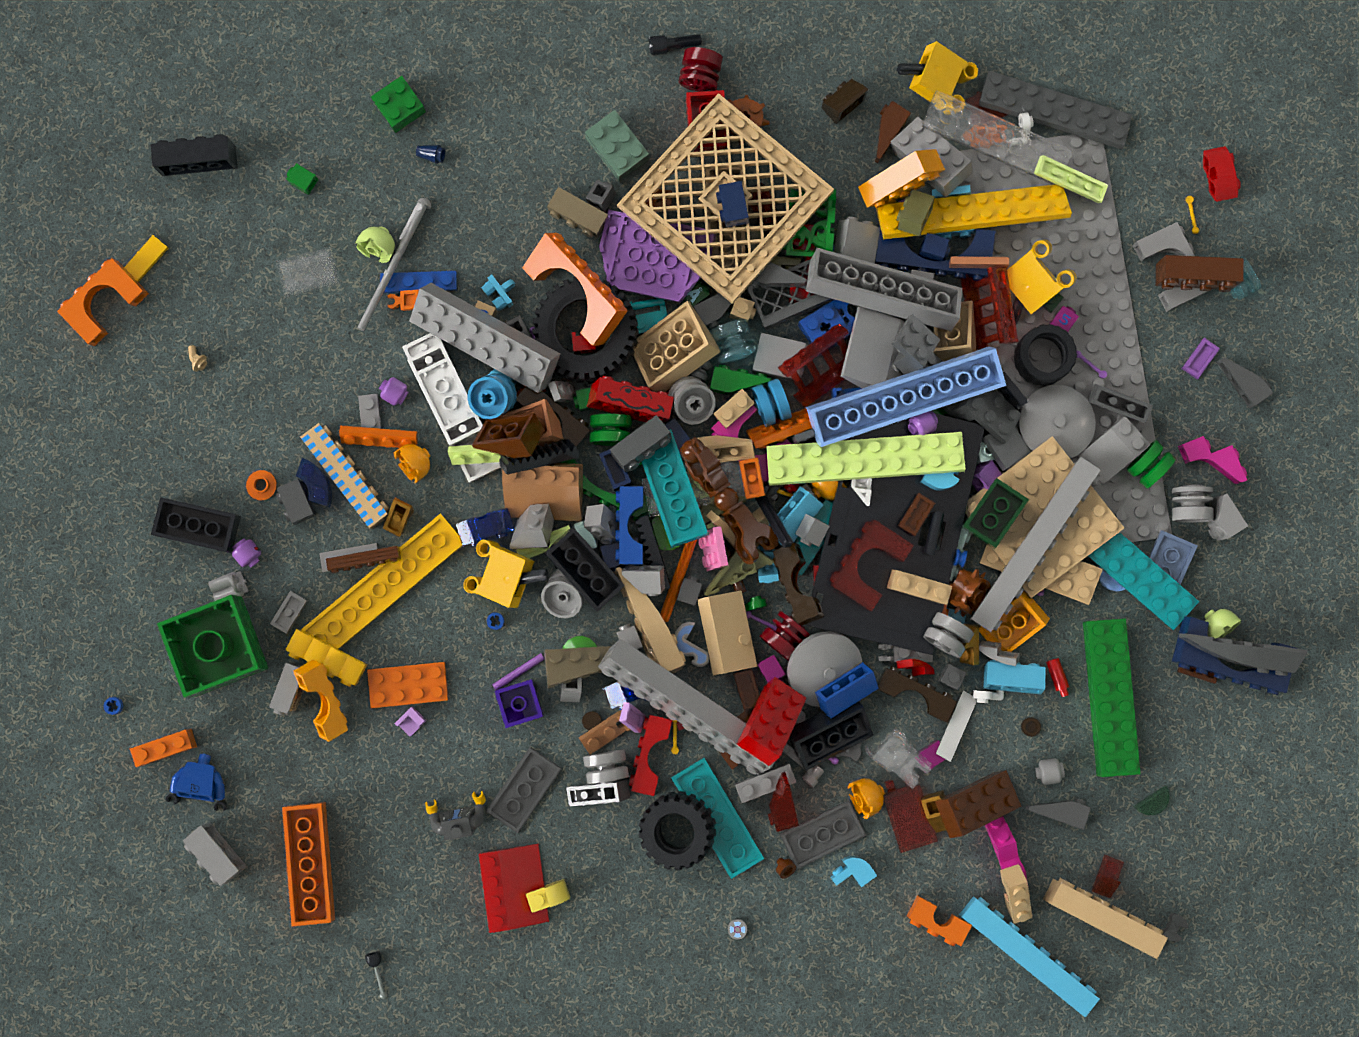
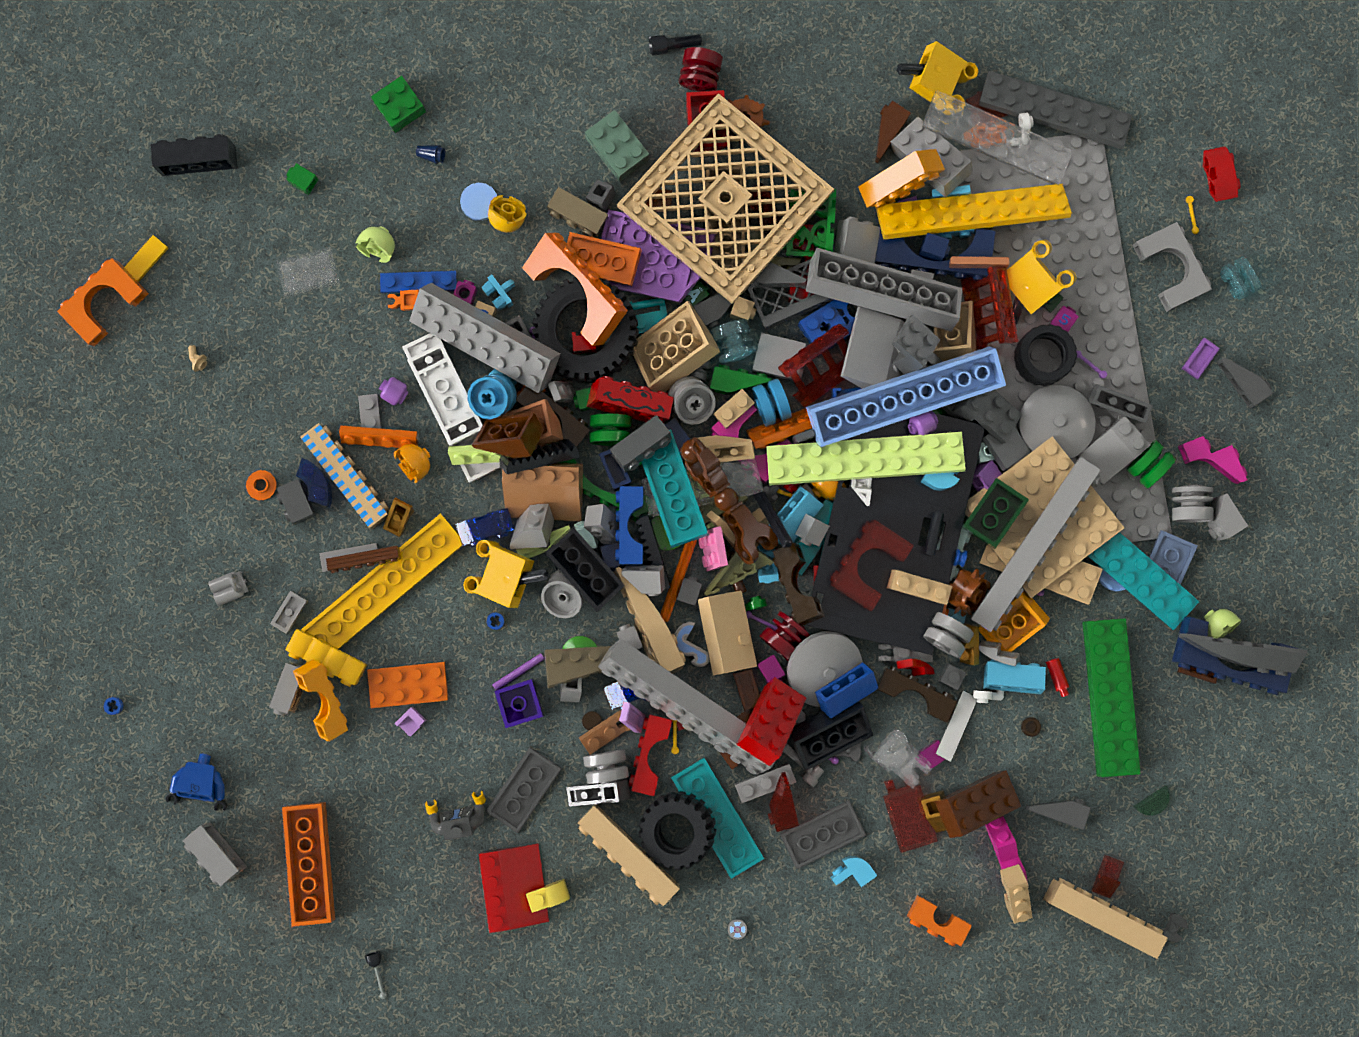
orange brick [130,729,197,767] -> none
black brick [151,497,241,554] -> none
green brick [157,595,269,698] -> none
medium lavender head [232,538,261,568] -> none
light grey bar [357,198,431,331] -> none
dark blue piece [716,181,749,228] -> none
orange slope [739,457,765,499] -> none
reddish brown tile [776,858,796,879] -> none
dark brown slope [821,79,868,124] -> none
light orange cylinder [848,778,885,819] -> none
olive brick [897,190,935,236] -> none
reddish brown plate [898,493,935,536] -> none
medium azure brick [959,896,1099,1017] -> none
black plate [998,372,1029,410] -> none
yellowish green plate [1034,155,1108,203] -> none
light grey head [1035,758,1065,785] -> none
reddish brown brick [1155,255,1244,292] -> none
none -> magenta brick [453,280,478,305]
none -> light blue tile [460,183,497,221]
none -> yellow cylinder [488,195,527,233]
none -> orange plate [560,232,642,286]
none -> tan brick [578,804,680,906]

